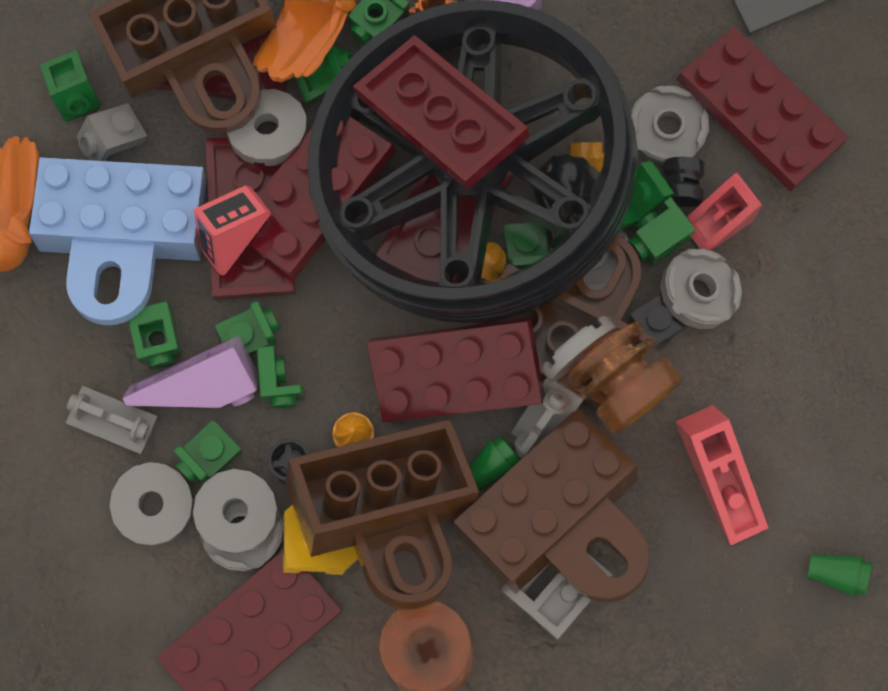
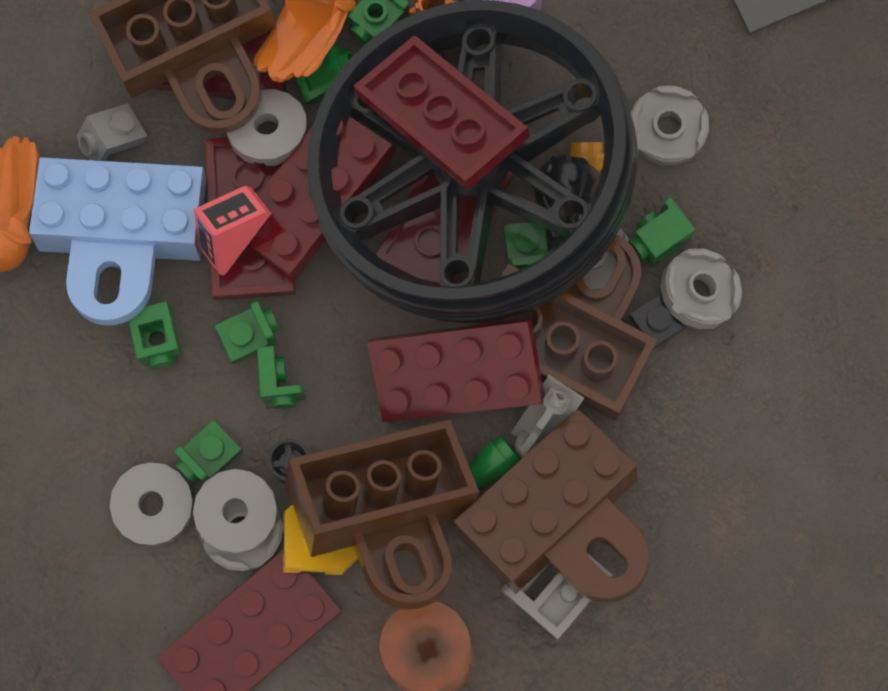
green bracket [40,49,101,121] -> none
light grey hinge [66,386,158,455] -> none
lavender slope [122,336,259,408] -> none
light orange plate [332,412,374,447] -> none
light orange plate [481,242,506,280] -> none
light grey tile [542,316,618,383] -> none
clear orange wheel [567,321,685,435] -> none
green bracket [620,161,674,229] -> none
black wheel [664,156,705,207] -> none
coral slope [675,405,769,545] -> none
dark red plate [676,26,849,192] -> none
coral slope [686,173,762,251] -> none
green cone [807,553,872,598] -> none

